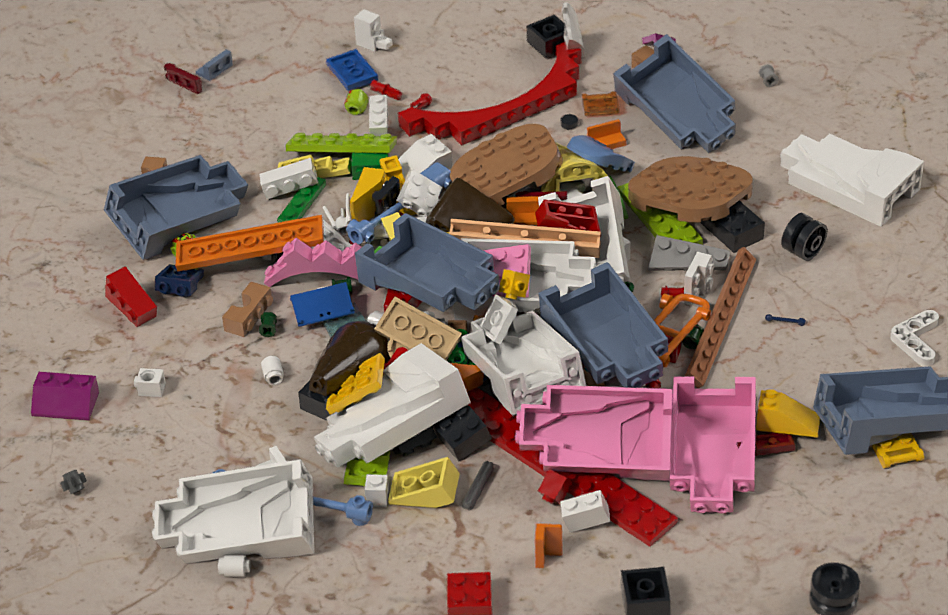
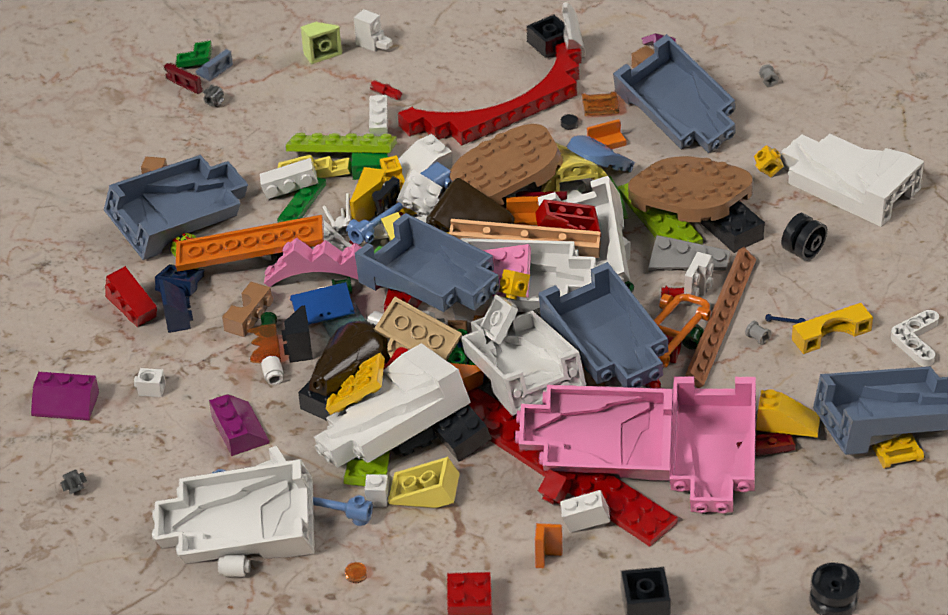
blue plate [326,49,378,91] -> none
lime head [344,89,369,115] -> none
red pin [410,93,432,110] -> none
dark grey axle [462,461,494,510] -> none
none -> dark blue slope [159,279,193,333]
none -> green plate [176,40,212,68]
none -> dark grey gear [203,85,225,107]
none -> magenta slope [209,394,270,456]
none -> clear orange piece [246,324,281,363]
none -> black slope [281,305,313,363]
none -> yellowish green slope [301,22,342,64]
none -> clear orange tile [345,562,367,584]
none -> light grey bush [745,320,771,345]
none -> yellow brick [754,145,784,178]
none -> yellow arch [791,303,873,354]

